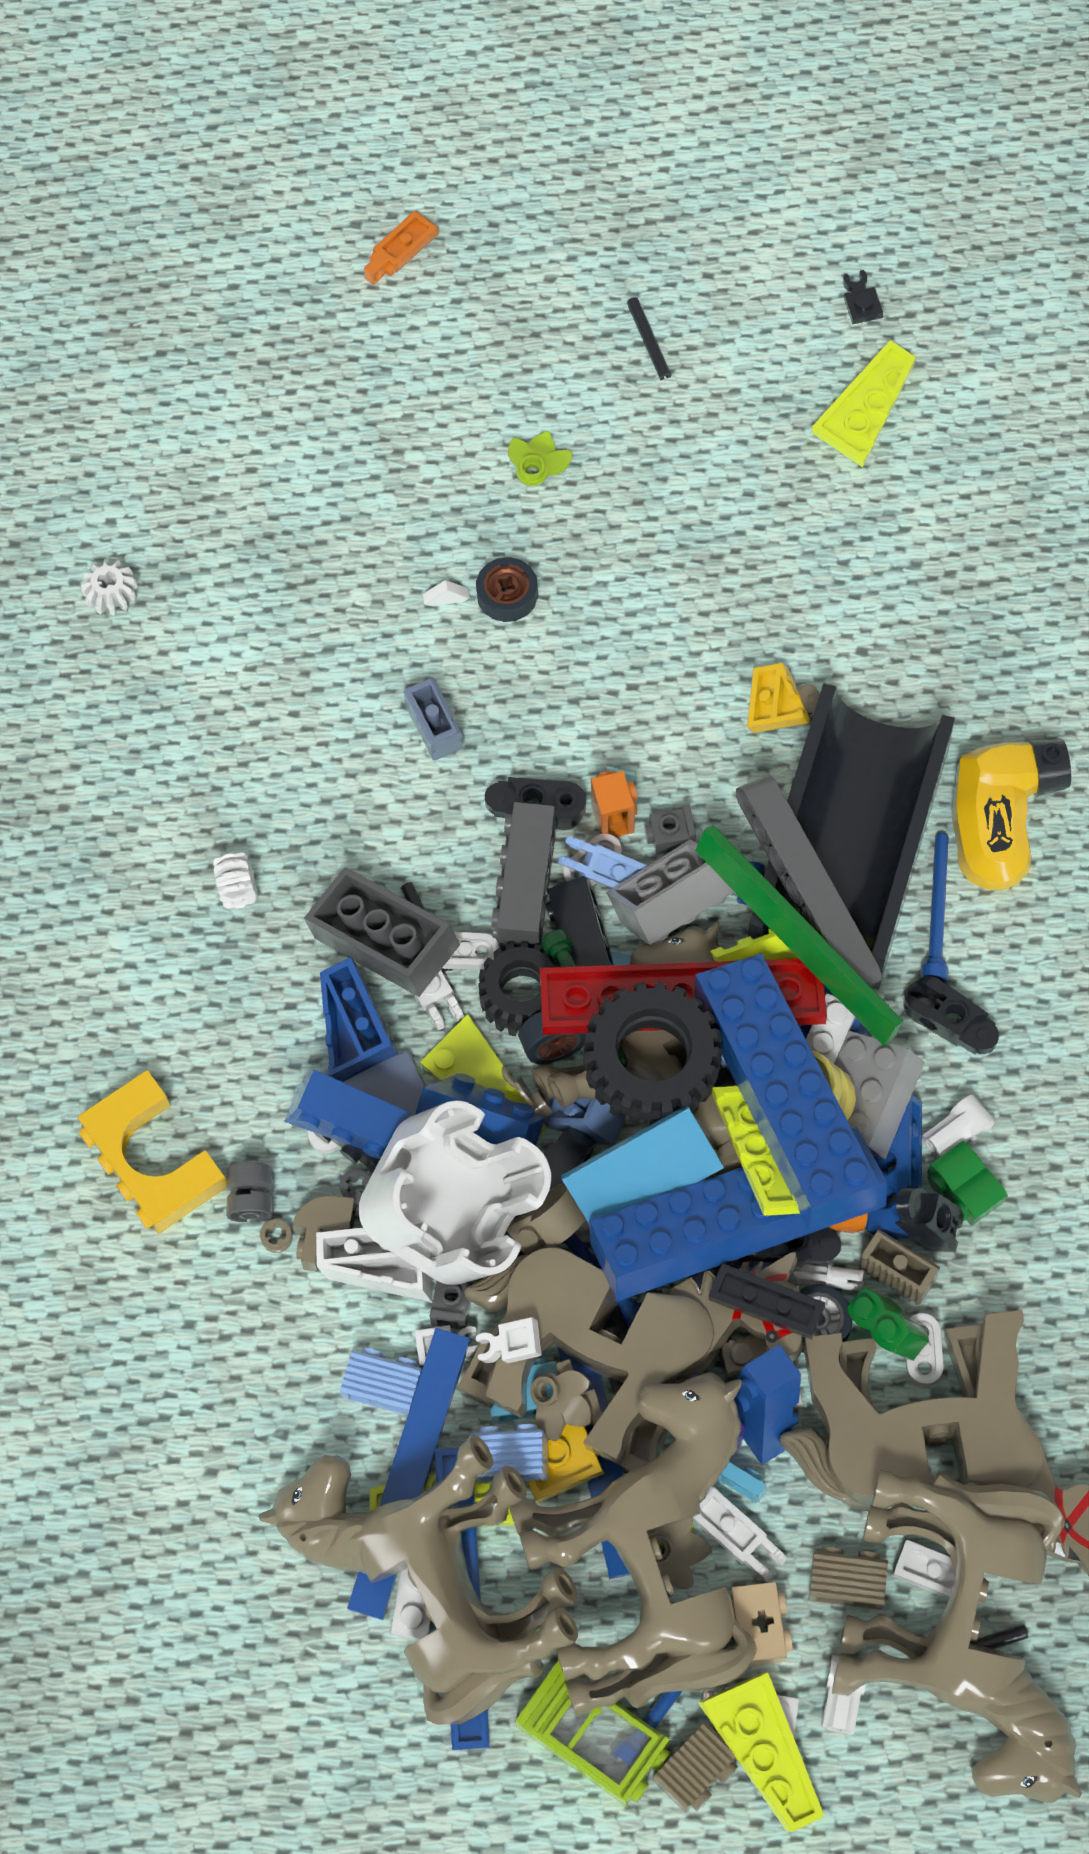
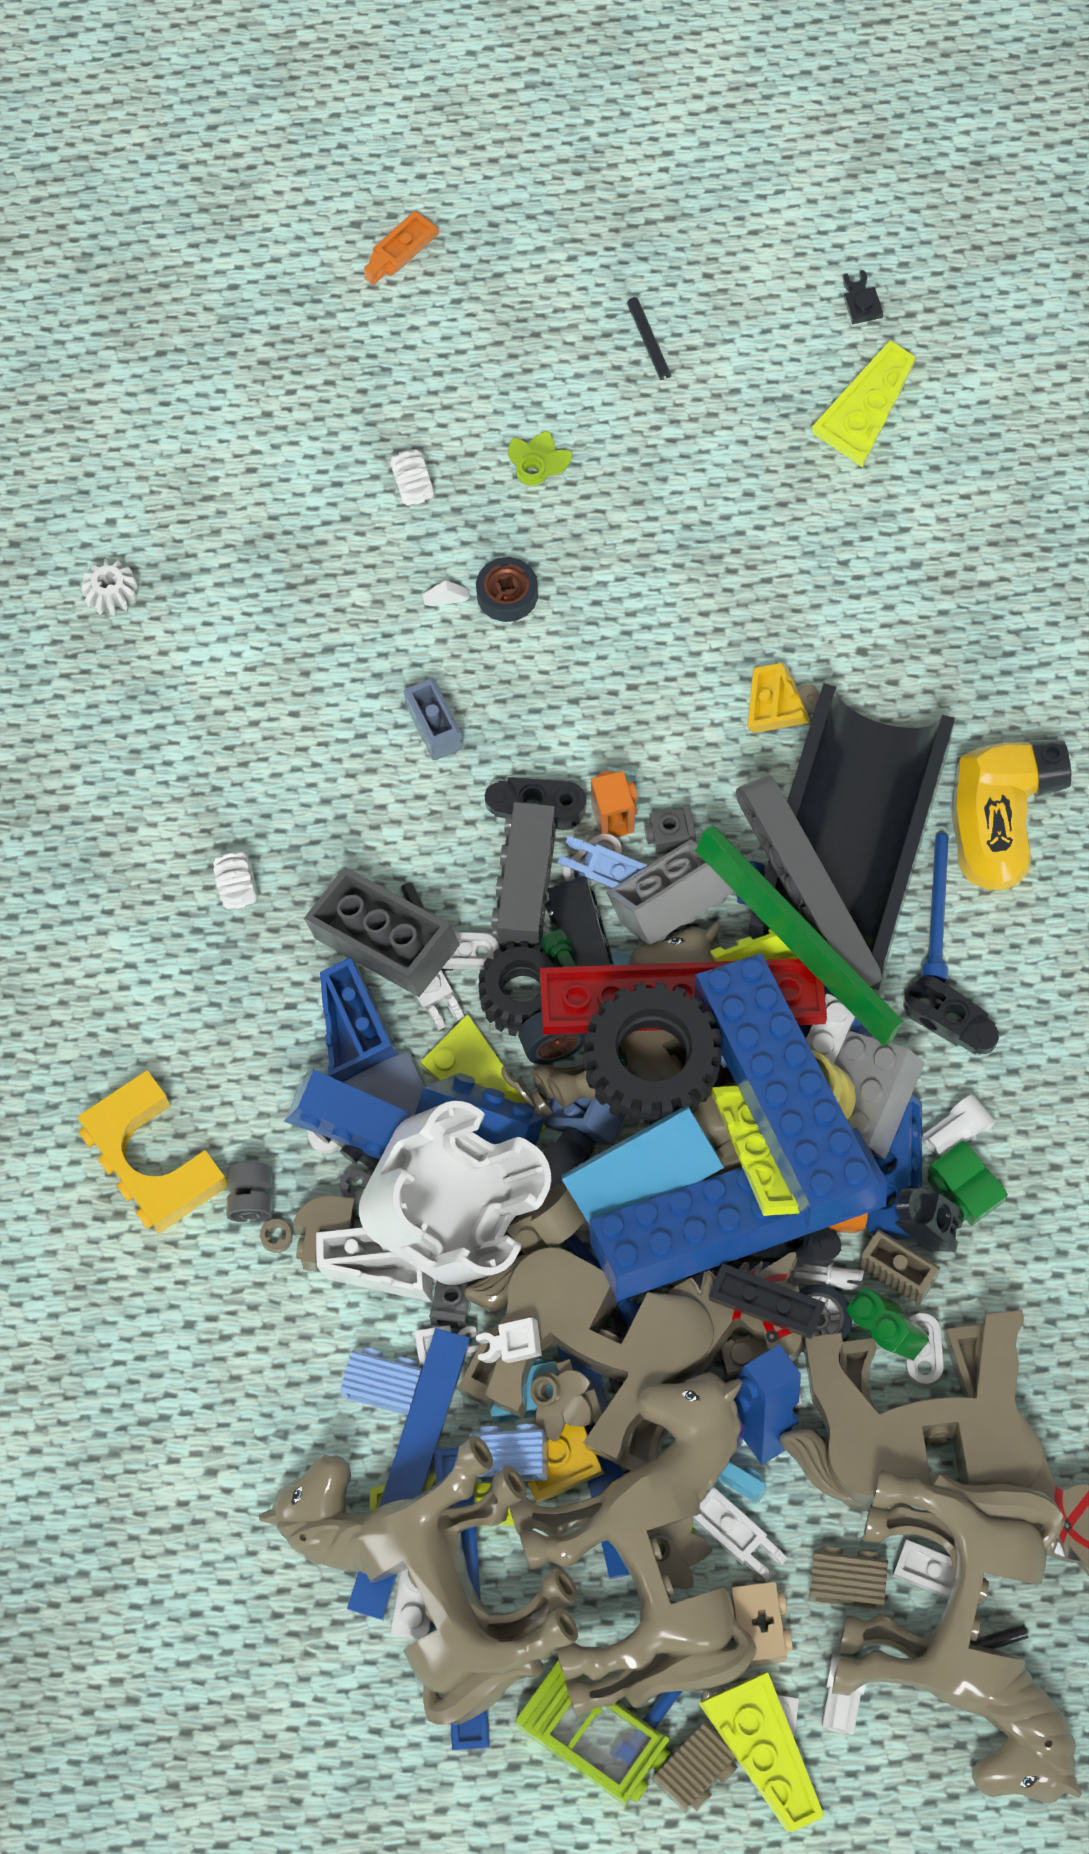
none -> white gear [390,449,434,506]

